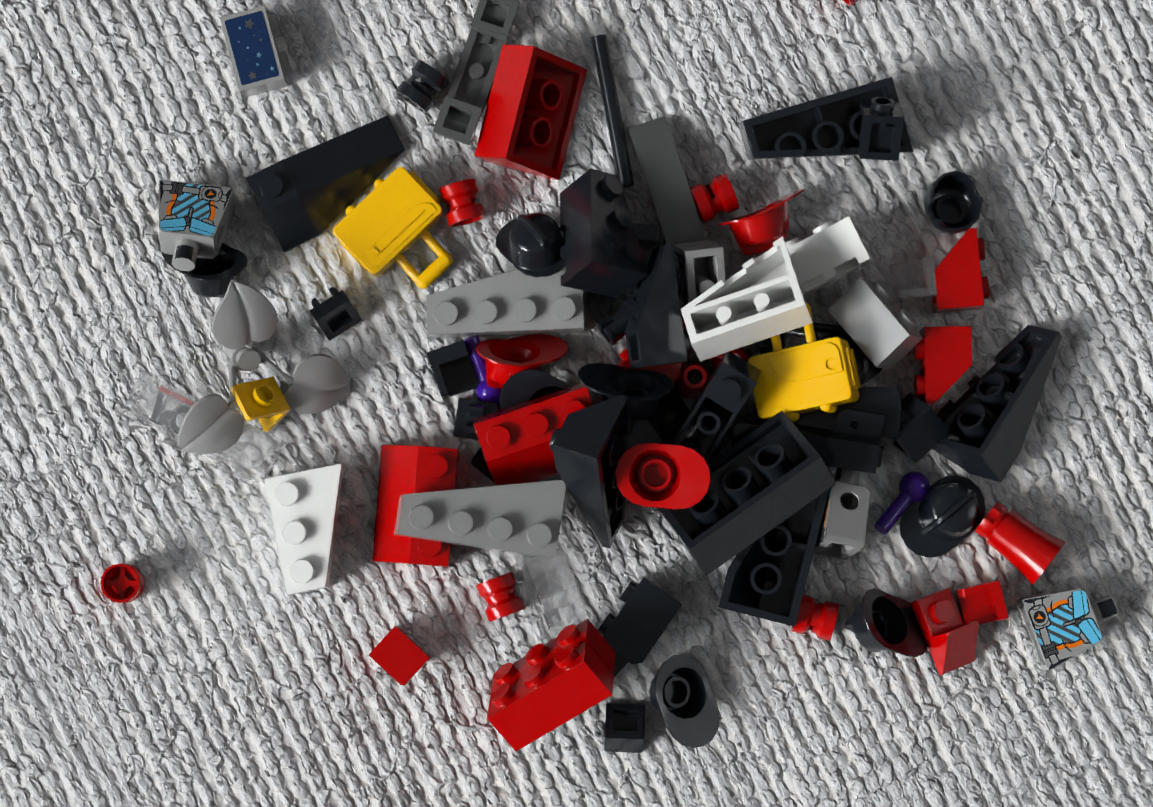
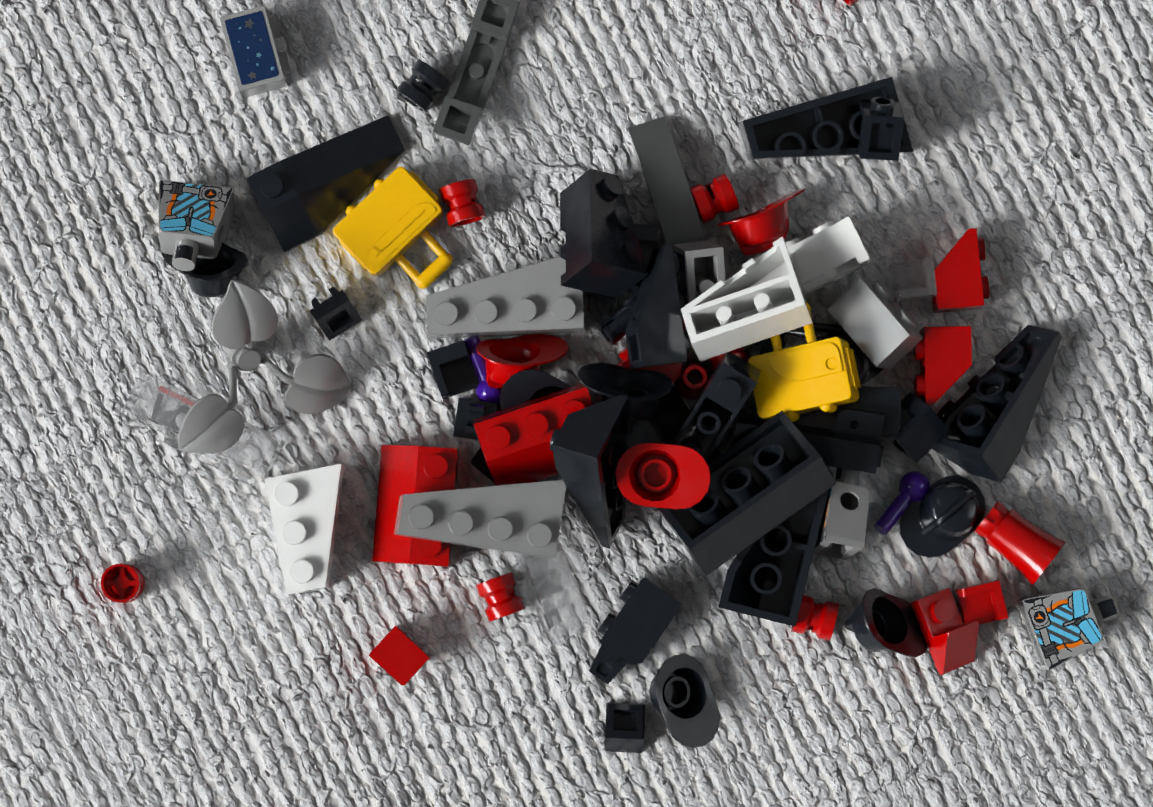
yellow bracket [231,376,291,432] -> none
red slope [474,44,587,180] -> none
red piece [487,619,616,751] -> none
black piece [496,213,566,278] -> none
black bar [591,35,634,188] -> none
black hair [924,171,983,235] -> none

